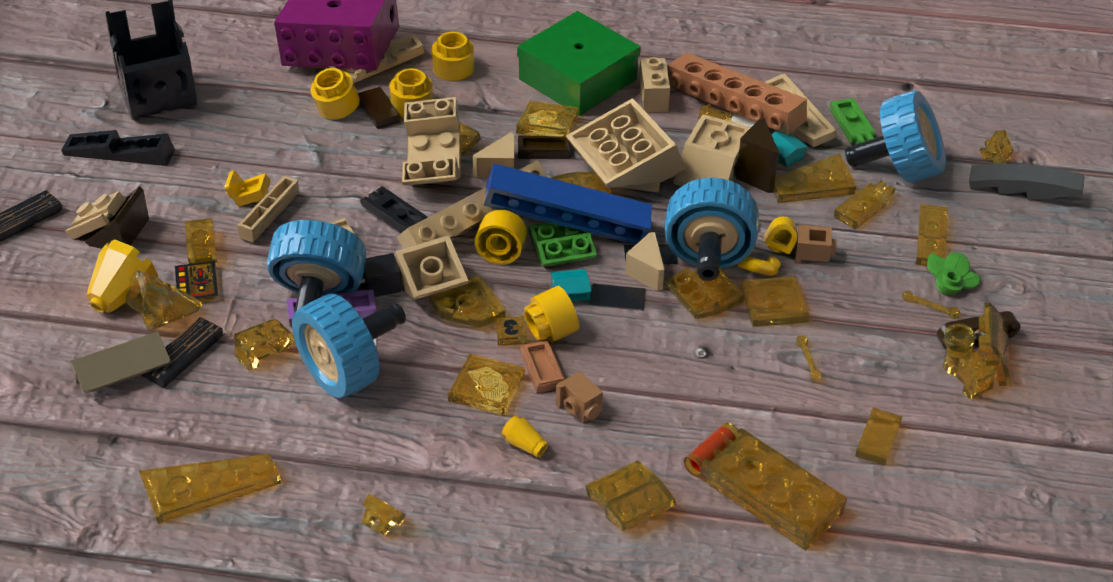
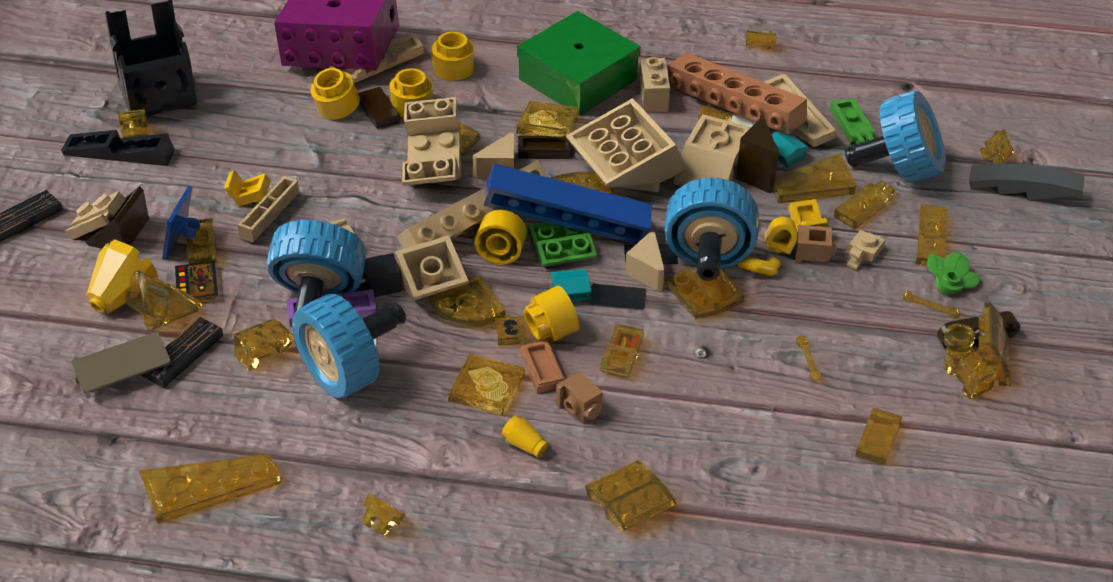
black hinge [360,186,428,233] -> none
clear yellow hinge [683,422,847,551] -> none
clear yellow tile [740,276,810,327] -> none
none -> clear yellow tile [118,109,149,138]
none -> blue piece [162,185,201,260]
none -> clear yellow slope [599,324,644,377]
none -> clear yellow pin [746,30,777,50]
none -> yellow bracket [788,199,828,232]
none -> tan plate [846,230,885,270]

